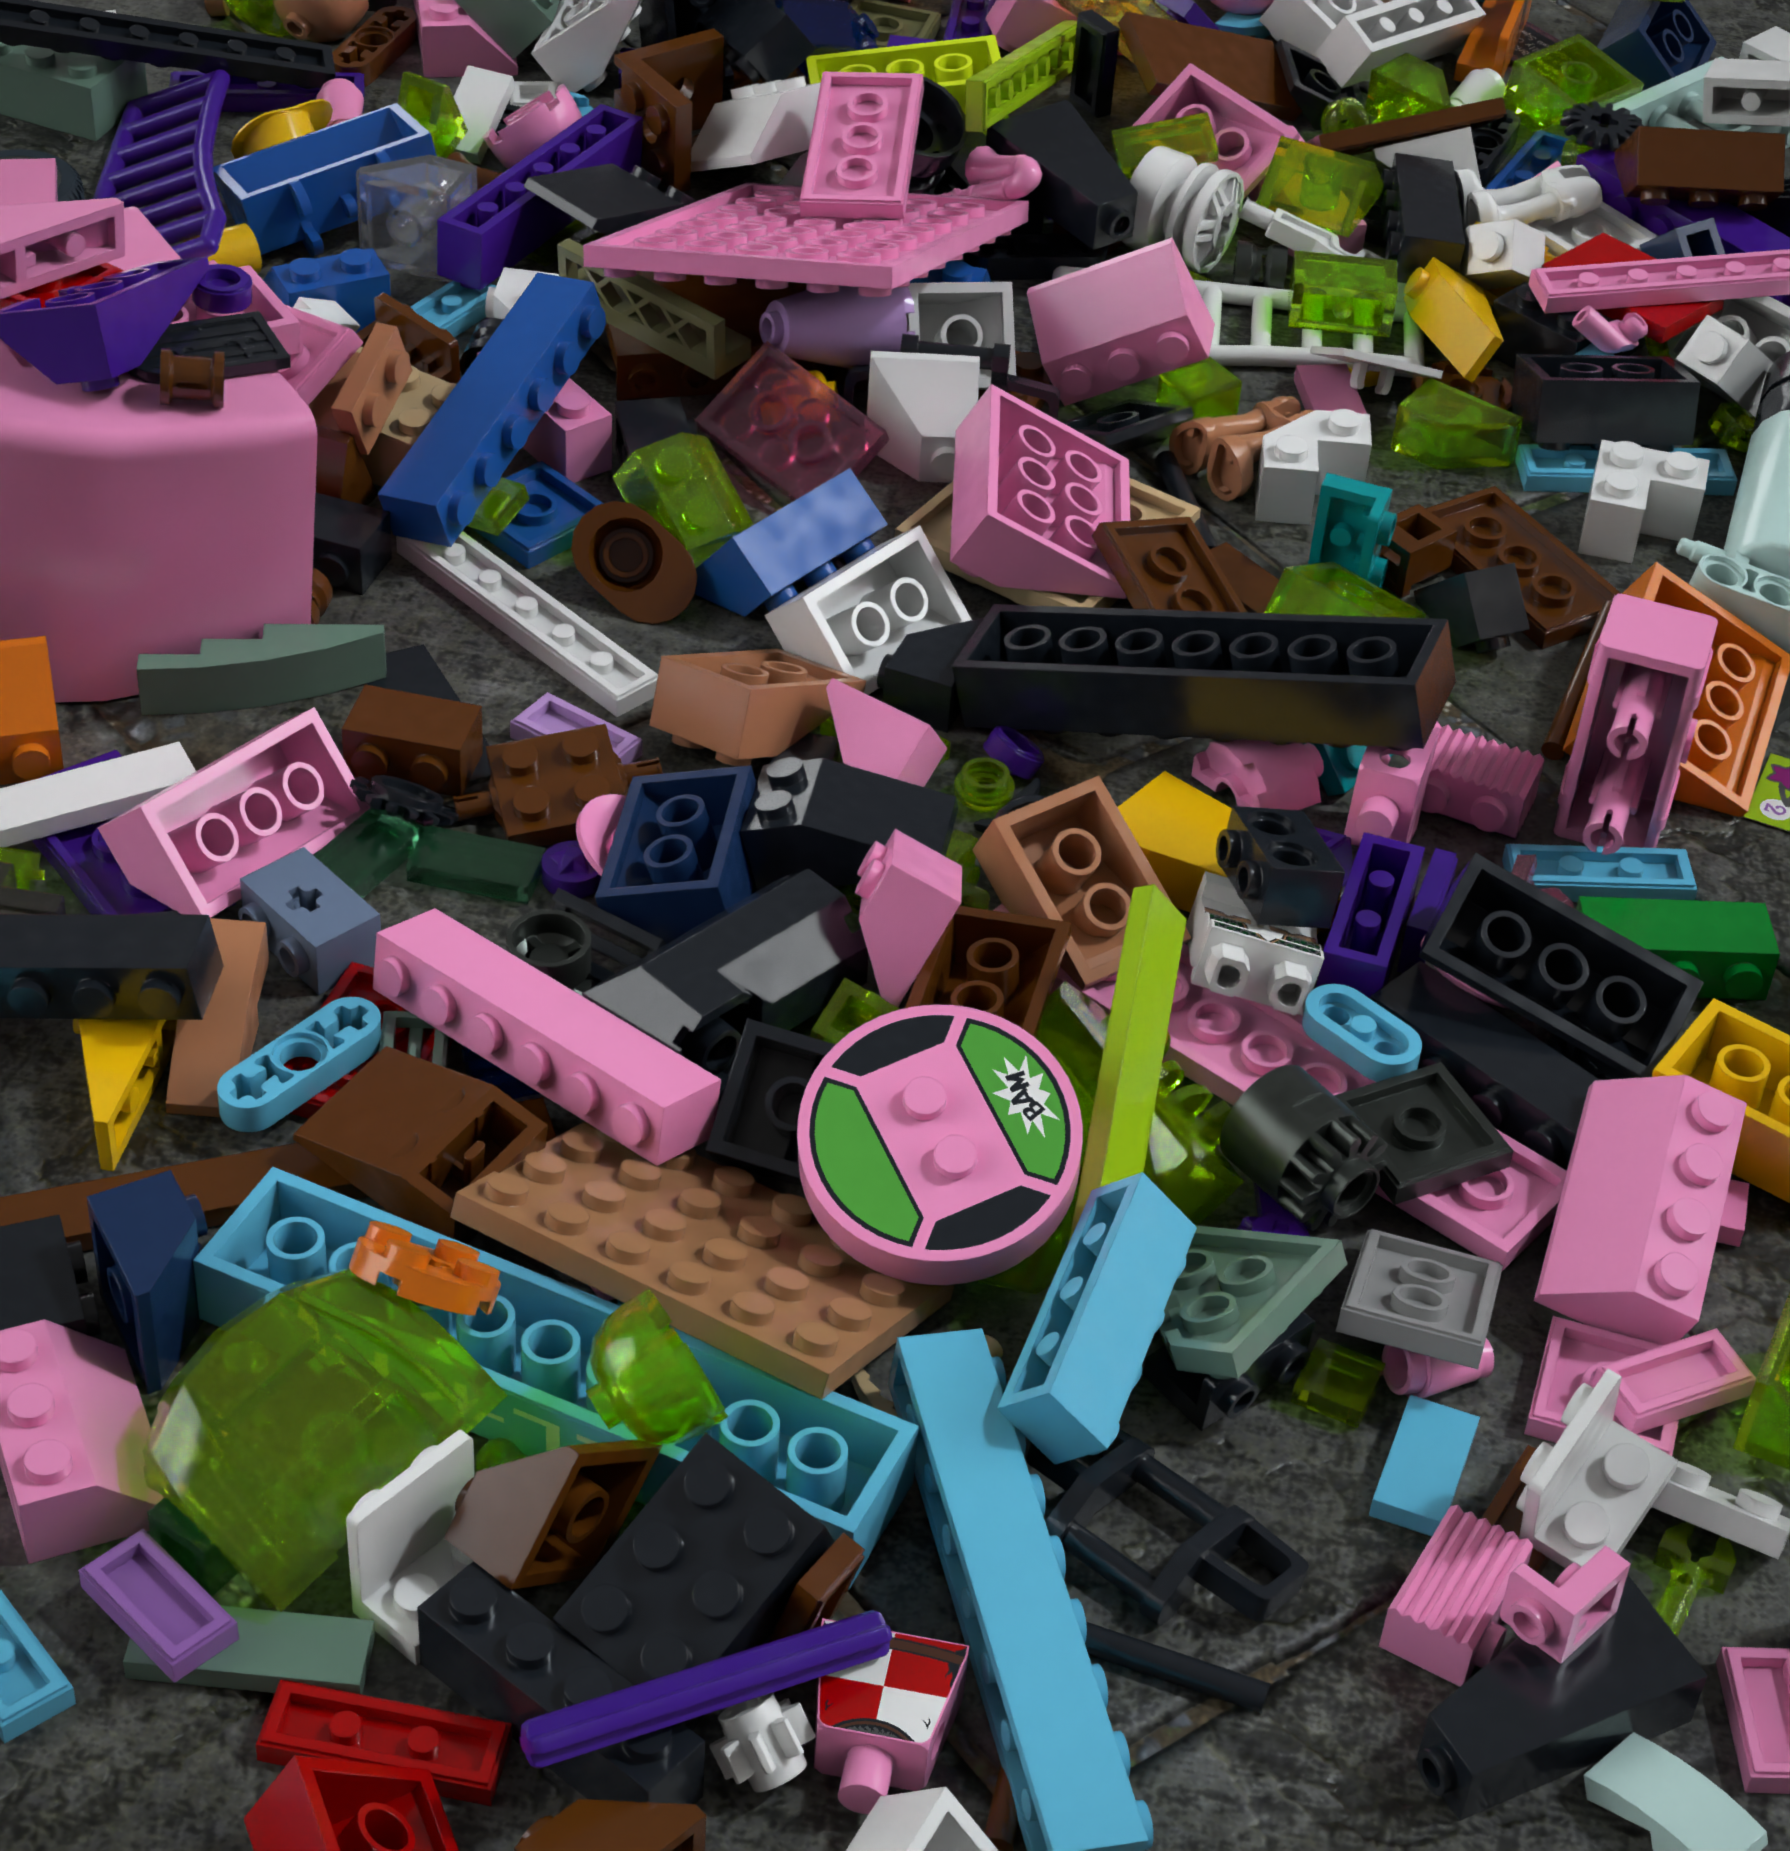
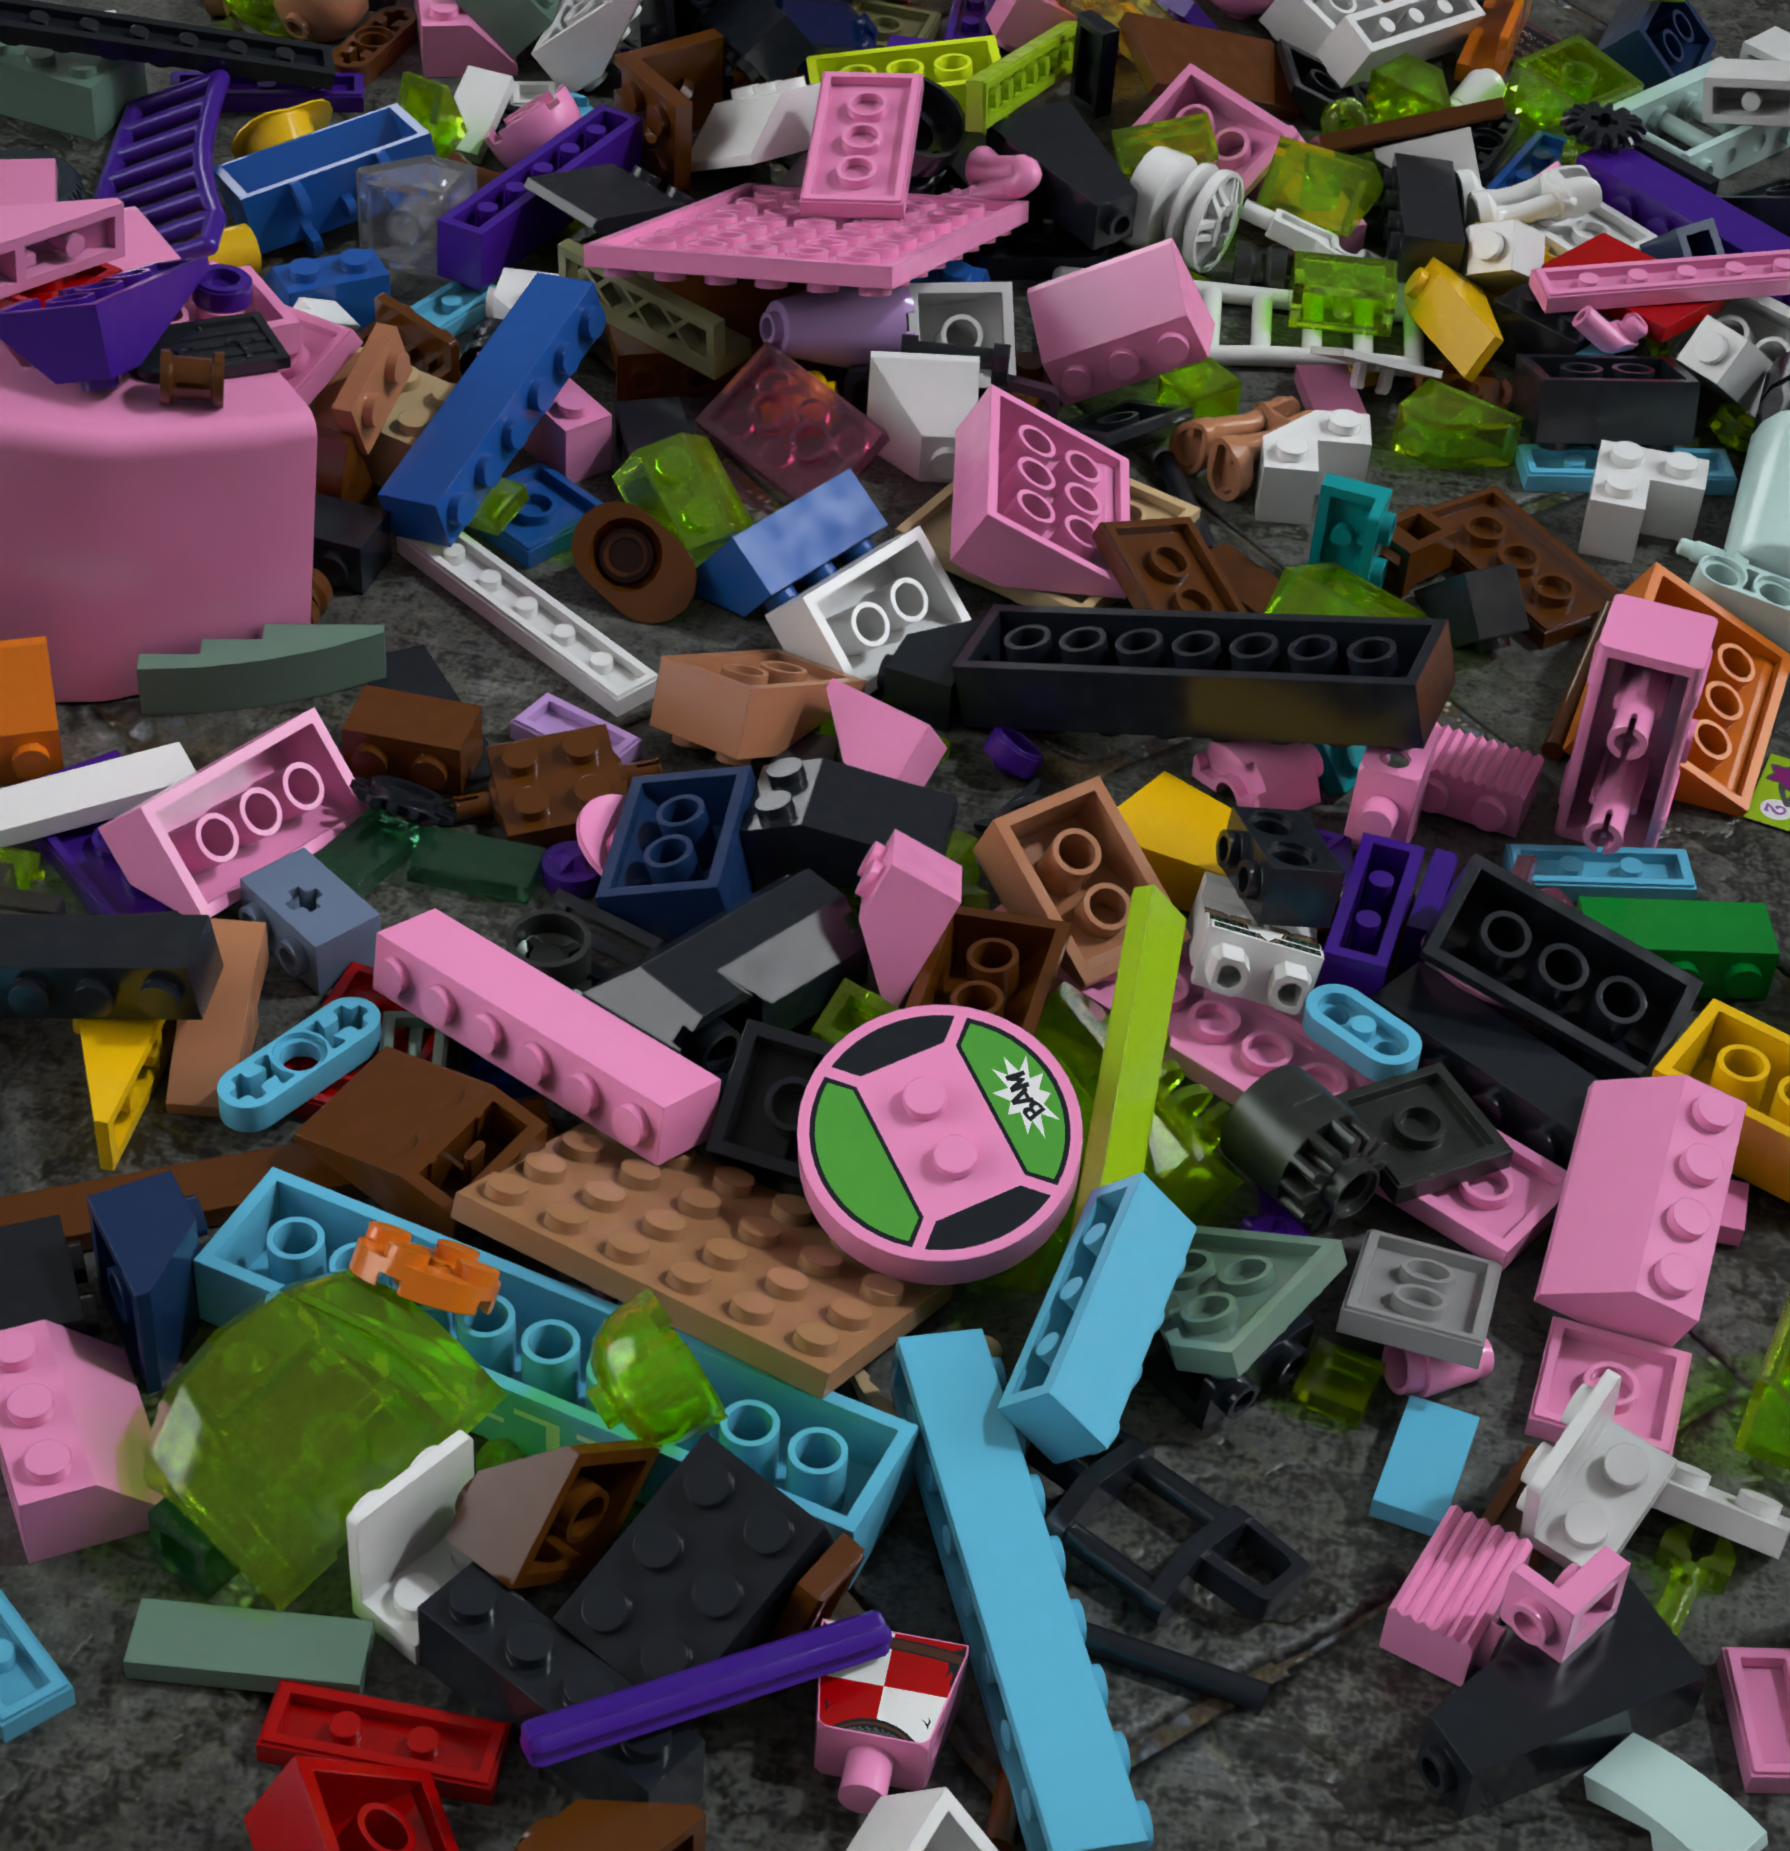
medium lavender tile [78,1529,239,1683] -> none
bright pink cone [316,78,364,127] -> none
white gear [709,1693,816,1792] -> none
clear neon green plate [954,757,1015,812] -> none
medium azure tile [1215,12,1271,39] -> none
bright pink tile [1592,1328,1757,1434] -> none
reddish brown slope [1614,126,1786,211] -> none

